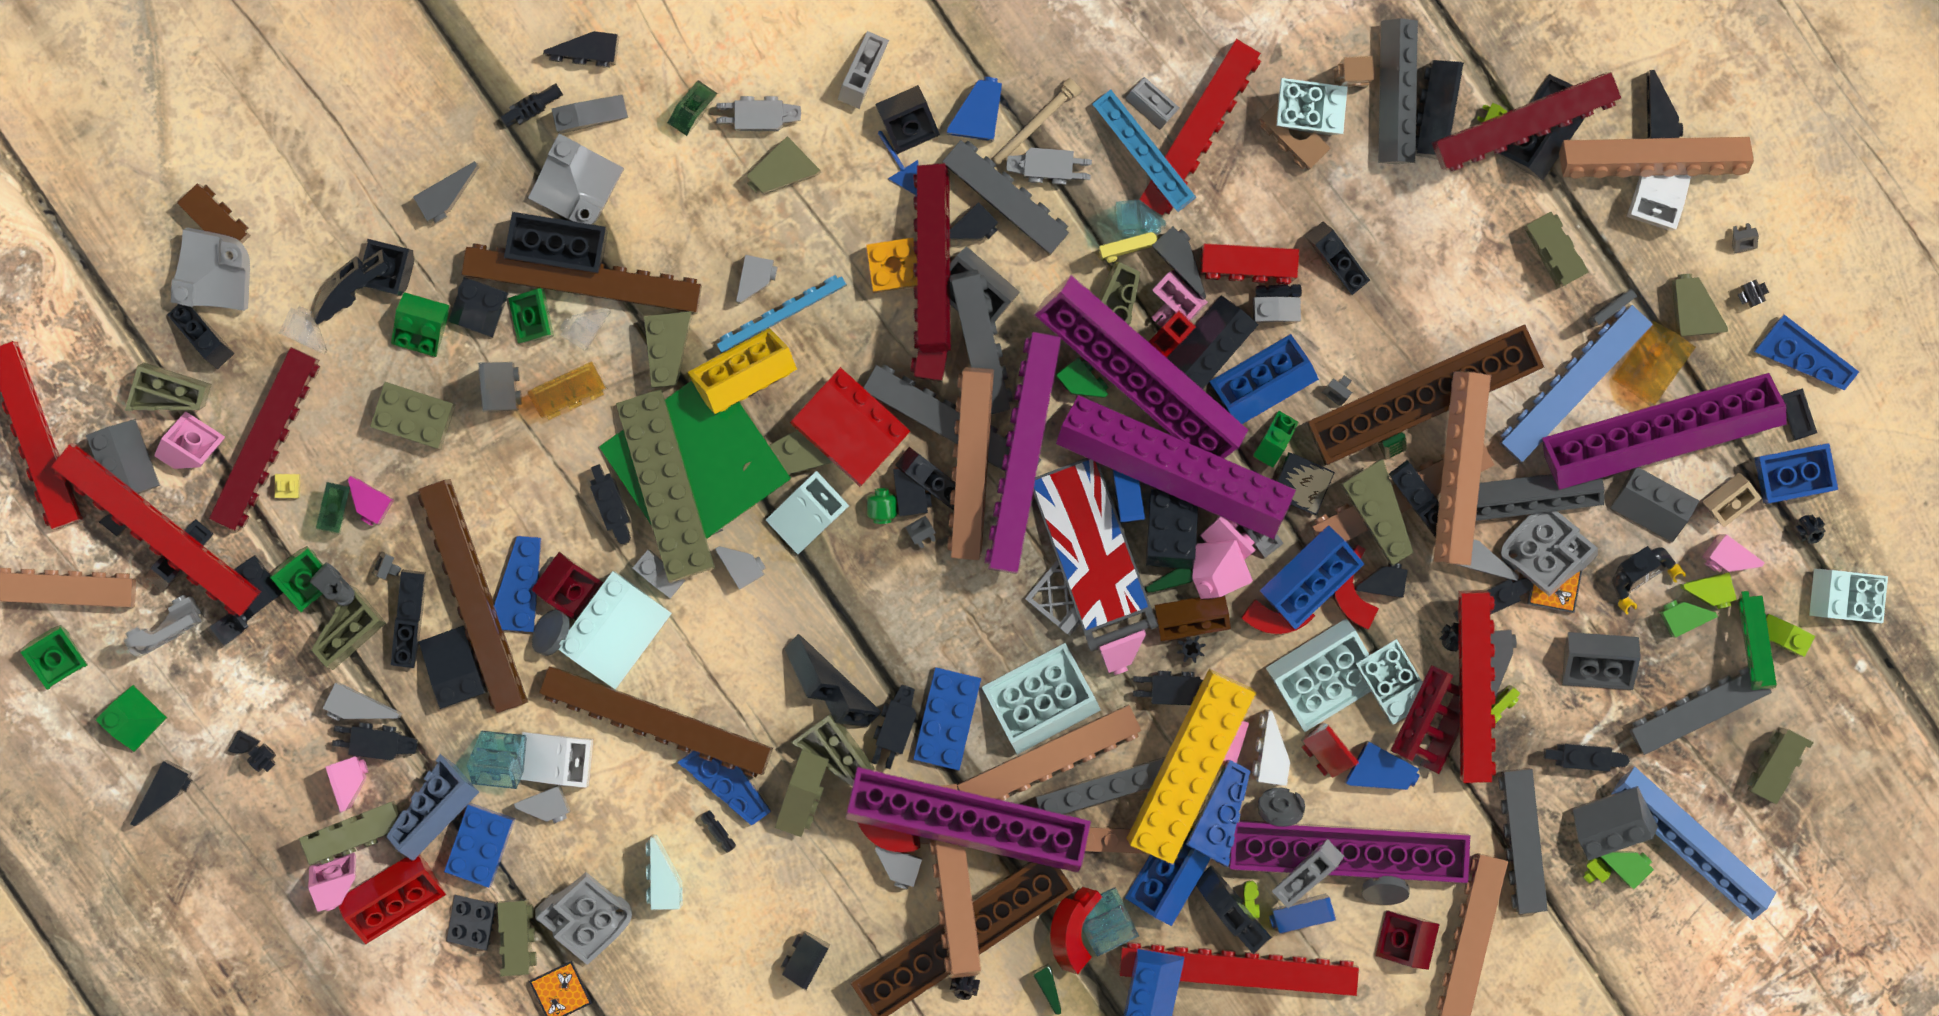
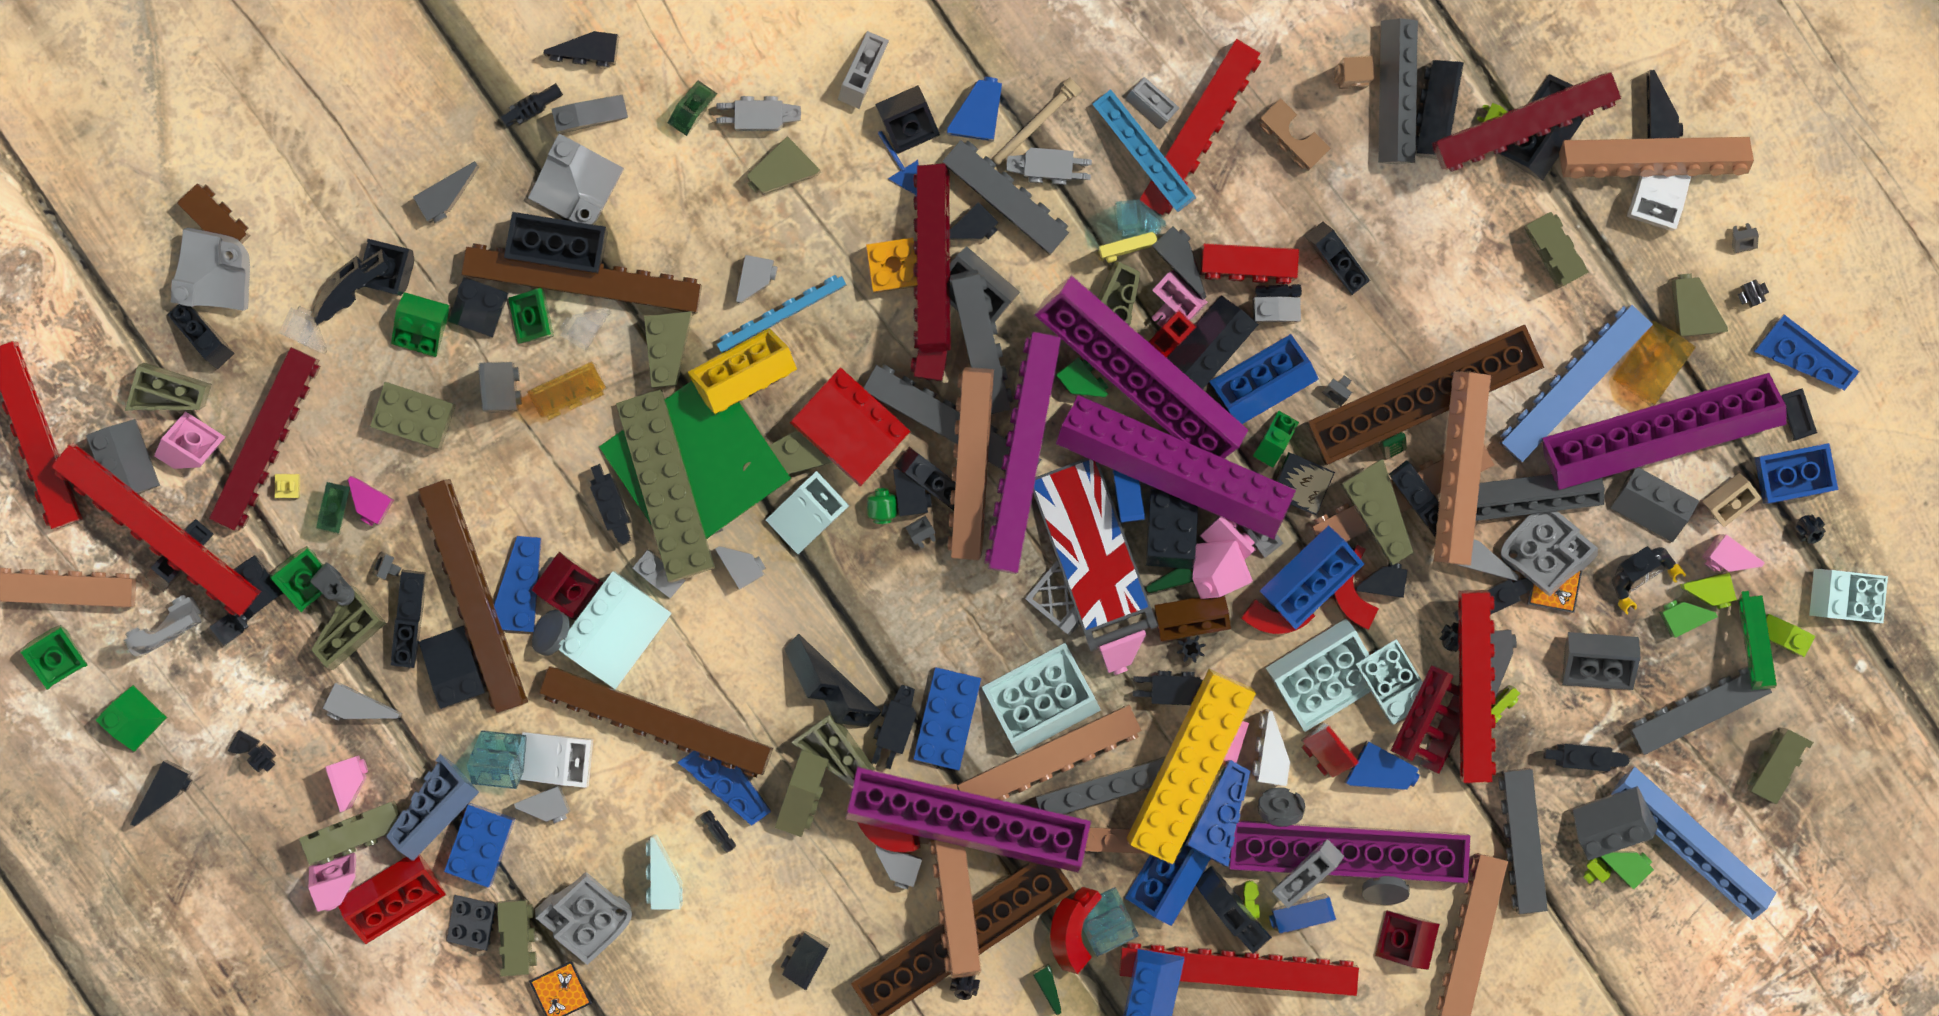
black tile [99,514,127,537] -> none
black hinge [332,722,418,761] -> none
light aqua slope [1276,78,1348,136] -> none
dark grey tile [1588,290,1637,327] -> none

